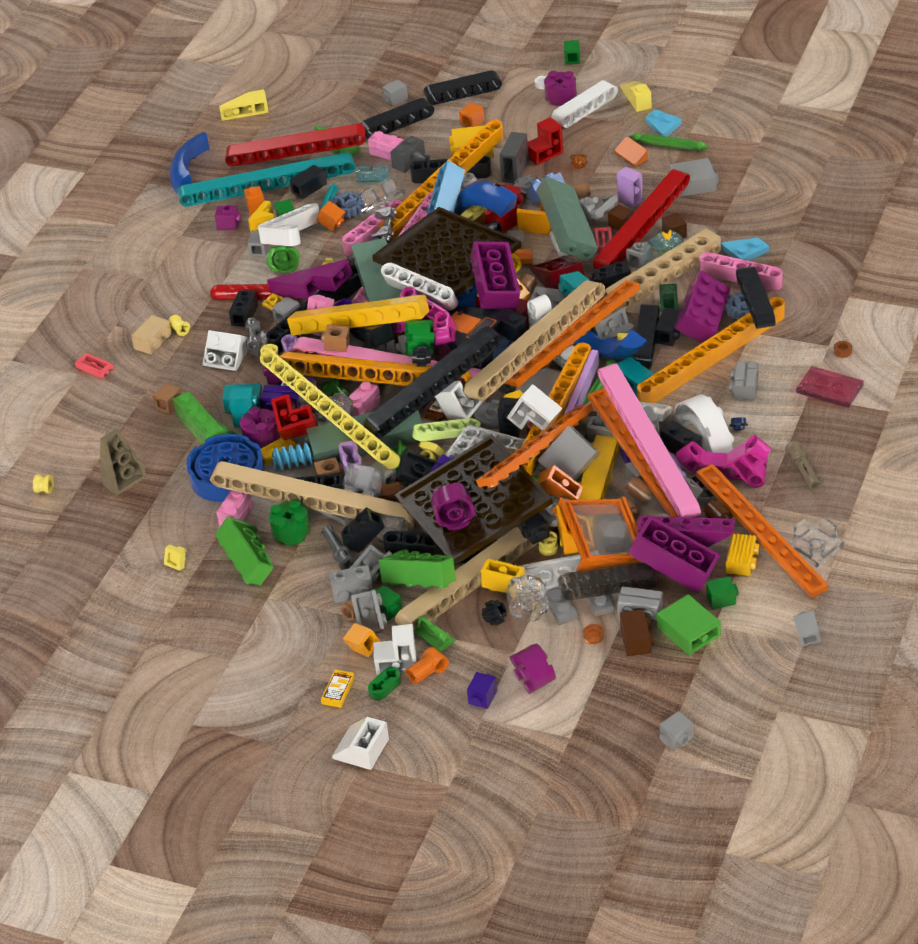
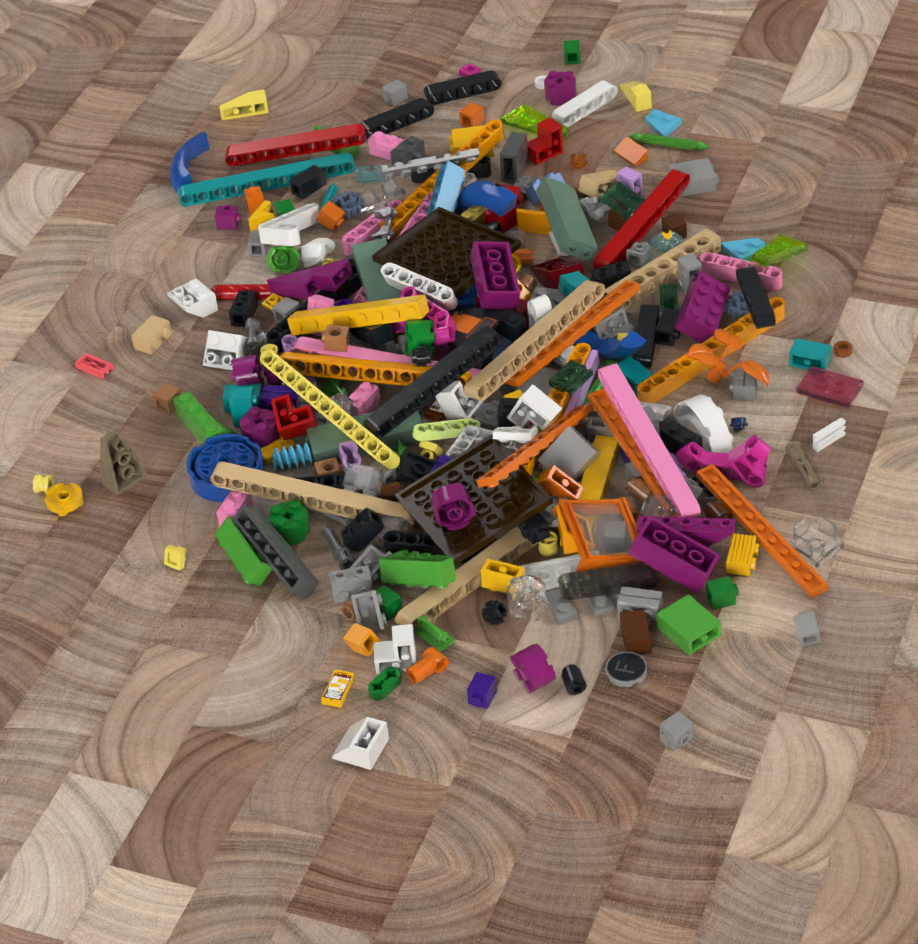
light yellow bush [169,315,190,336] -> none
clear orange tile [583,624,604,644] -> none
coral tile [594,227,612,254] -> none
none -> yellow plate [45,483,84,516]
none -> white slope [167,278,218,318]
none -> magenta brick [231,355,264,389]
none -> dark grey brick [233,505,319,597]
none -> white piece [298,238,335,268]
none -> light grey wing [379,148,480,181]
none -> dark pink plate [459,63,481,77]
none -> white wing [493,425,538,443]
none -> clear neon green wing [501,104,569,137]
none -> clear green plate [549,360,593,396]
none -> black brick [561,664,587,695]
none -> tan brick [578,170,618,197]
none -> clear green plate [599,181,645,221]
none -> black tile [605,652,648,687]
none -> clear tile [640,494,674,517]
none -> light grey brick [677,254,702,295]
none -> orange plant [687,329,769,387]
none -> clear neon green wing [752,234,808,267]
none -> teal brick [789,338,832,373]
none -> white tile [813,418,846,452]

